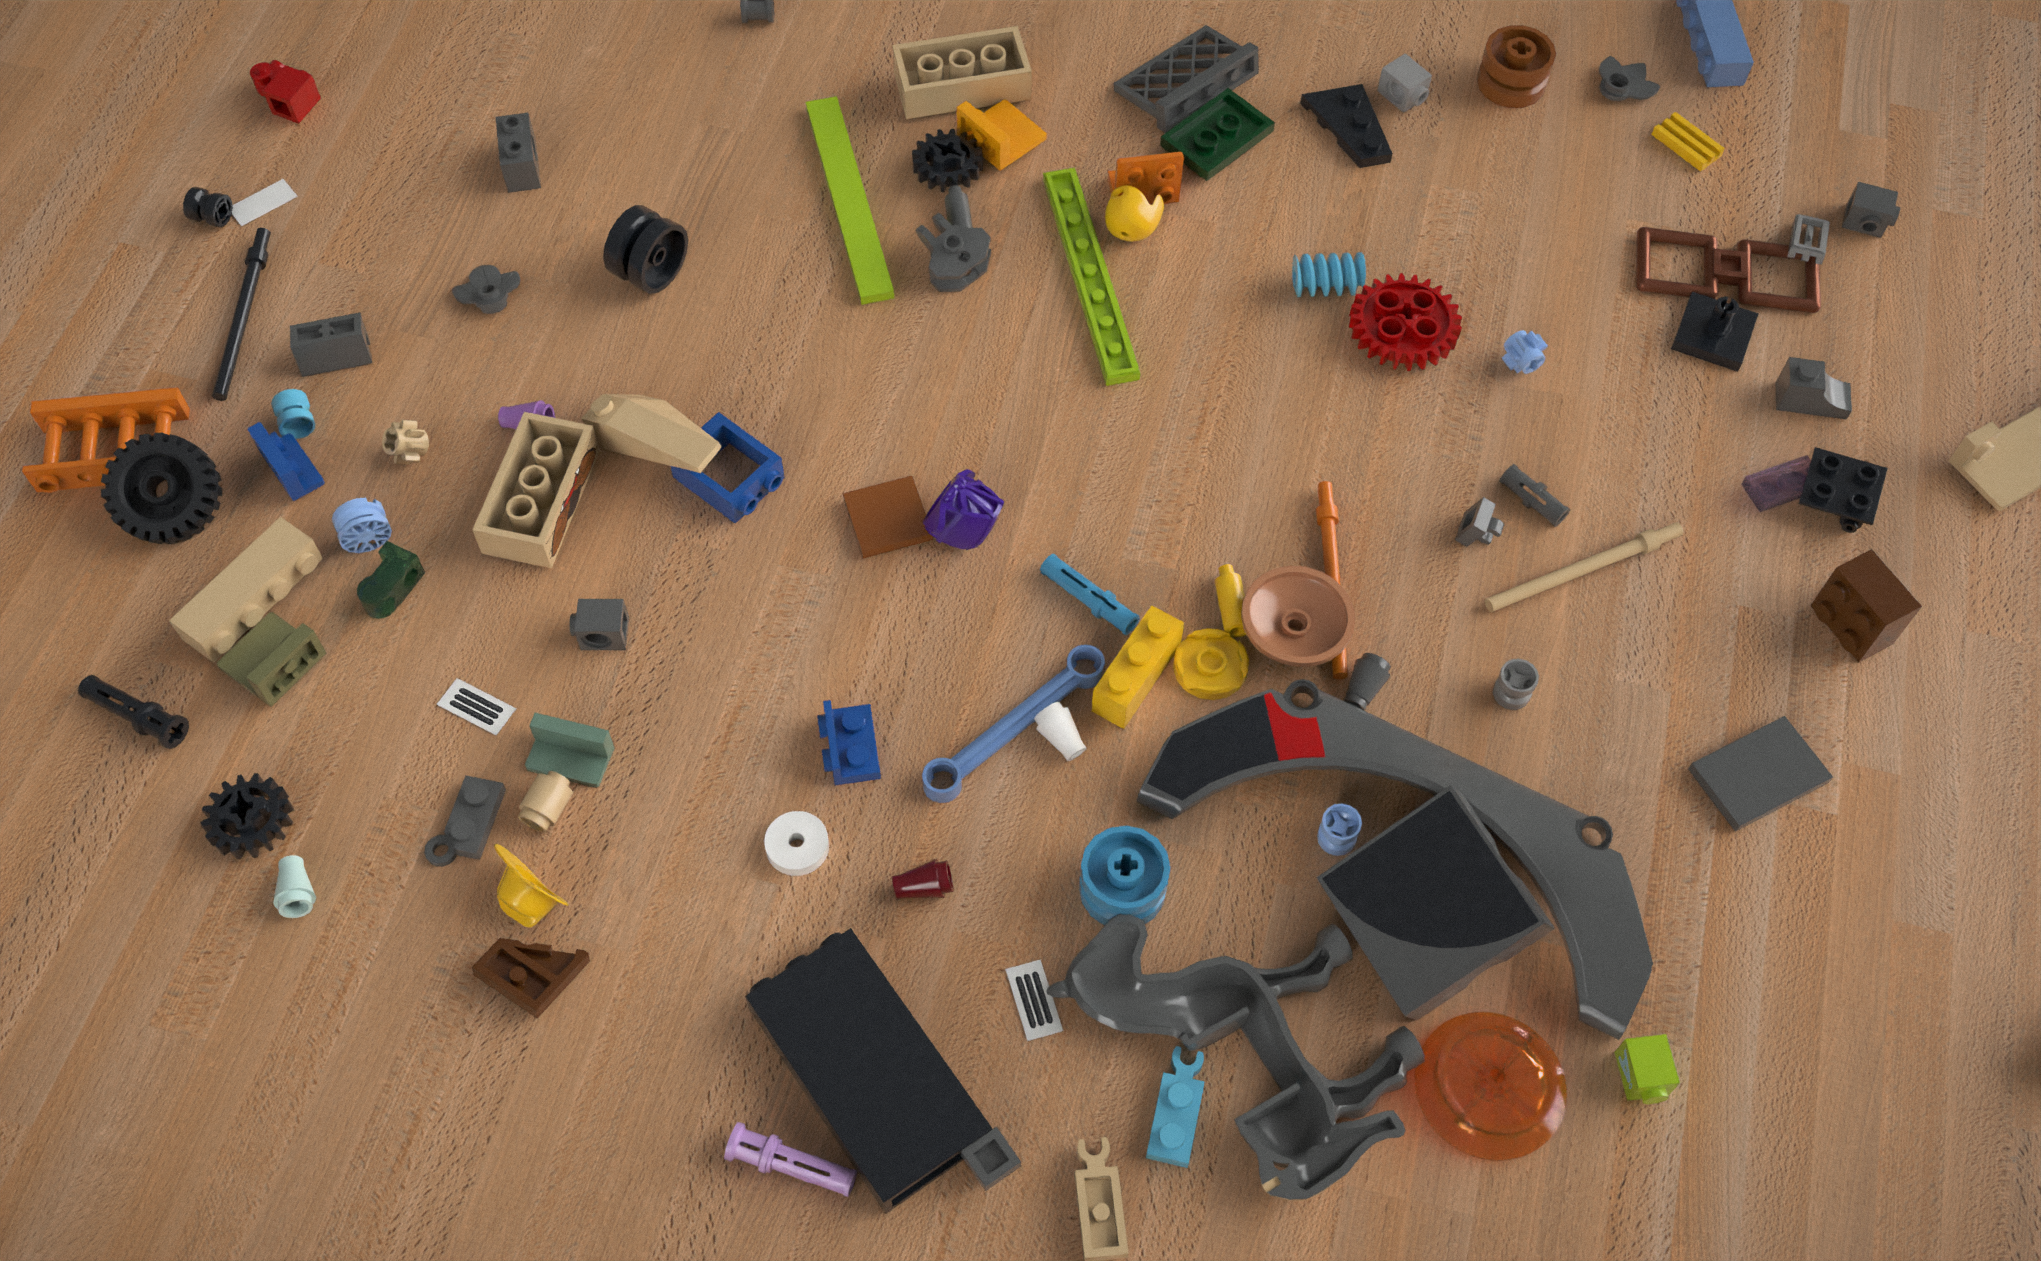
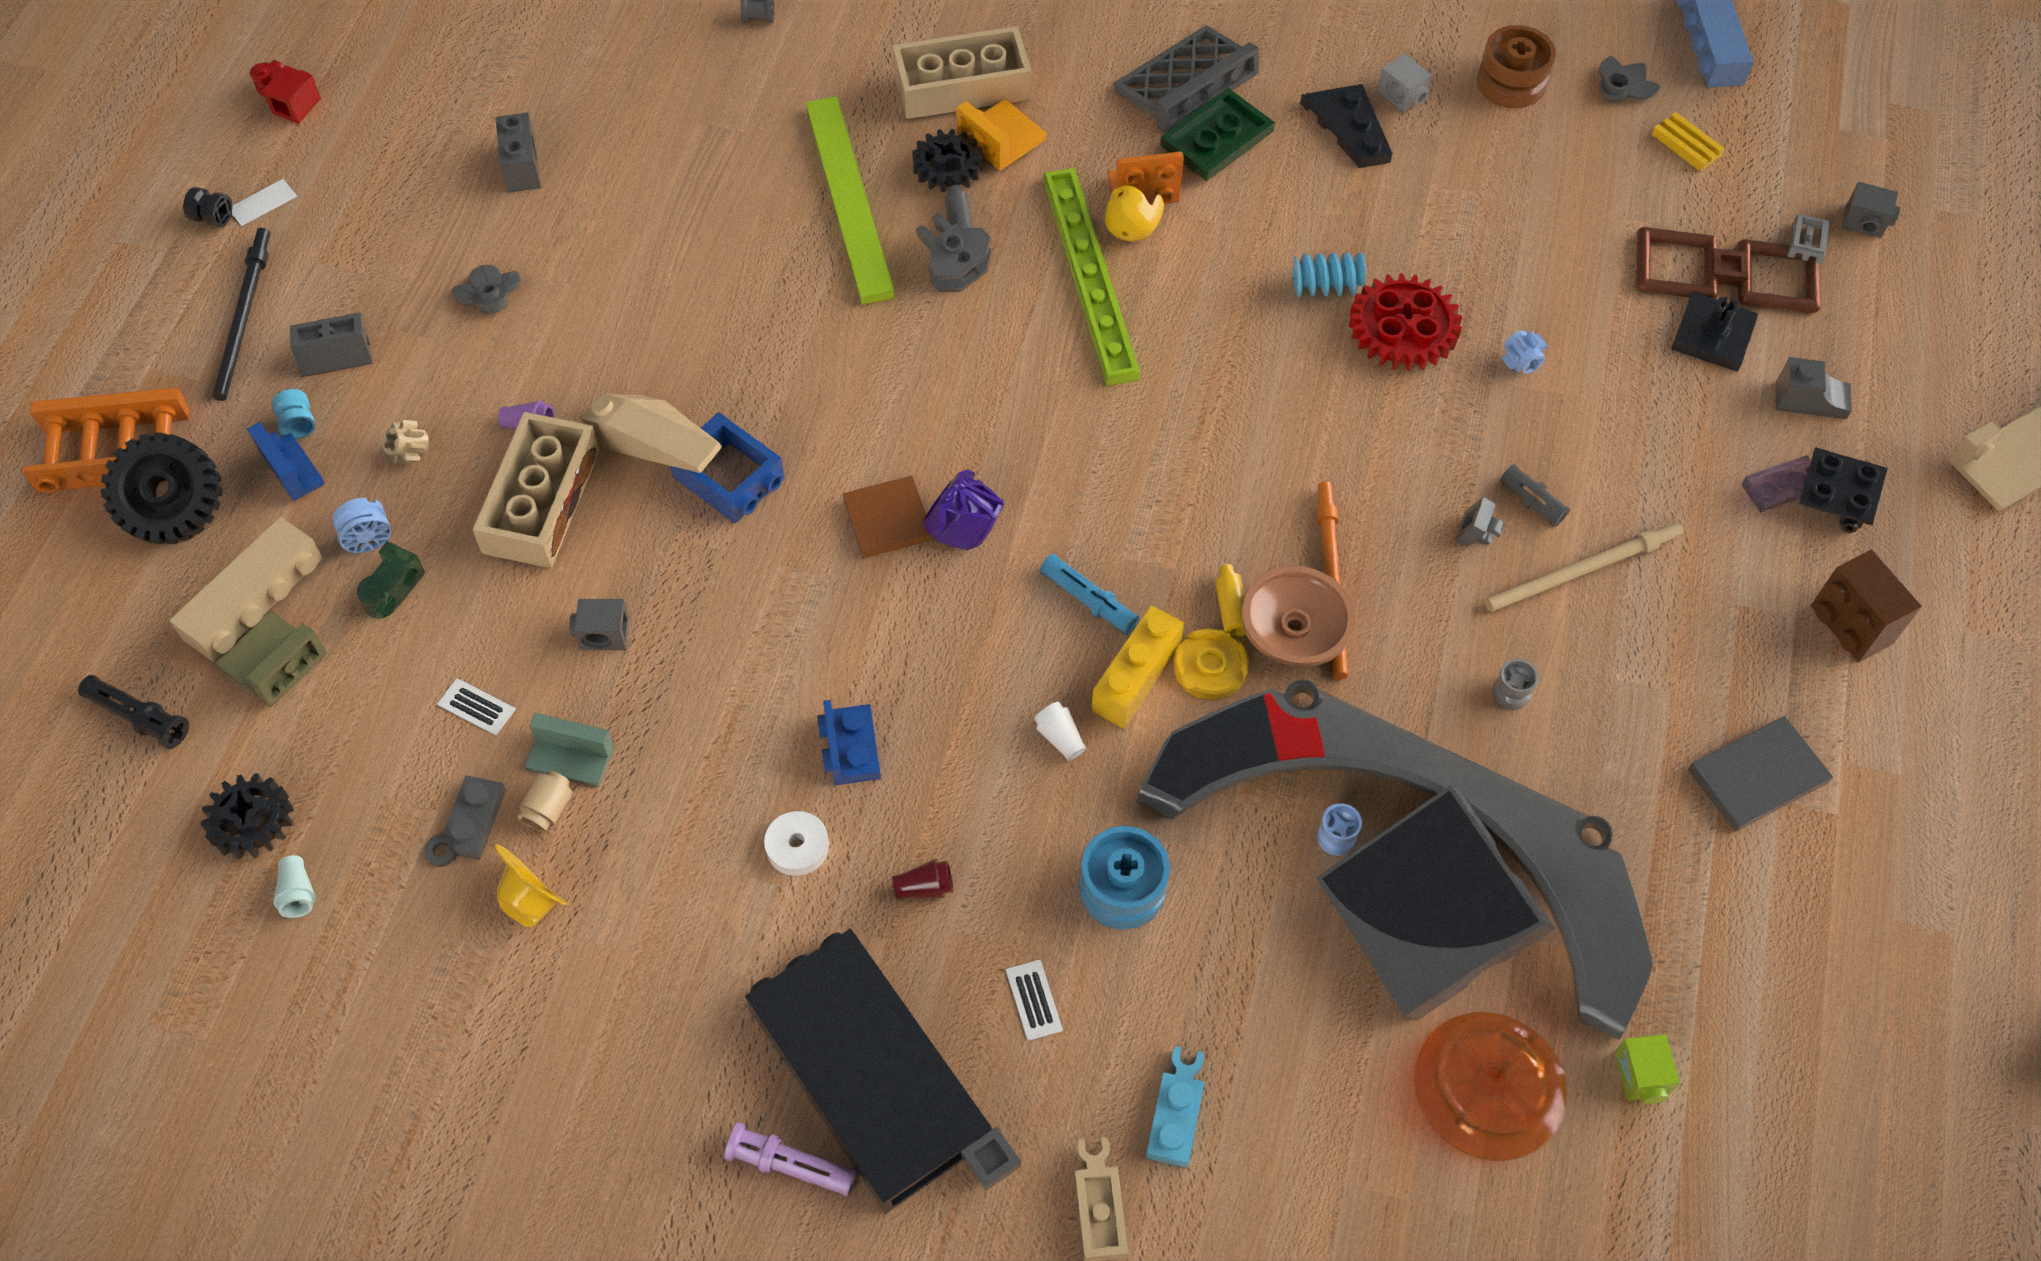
reddish brown wing [472,938,590,1019] -> none
black wheel [603,205,689,294] -> none
medium blue piece [922,645,1105,803] -> none
dark grey animal [1046,914,1425,1200] -> none
dark grey cone [1344,653,1391,710] -> none

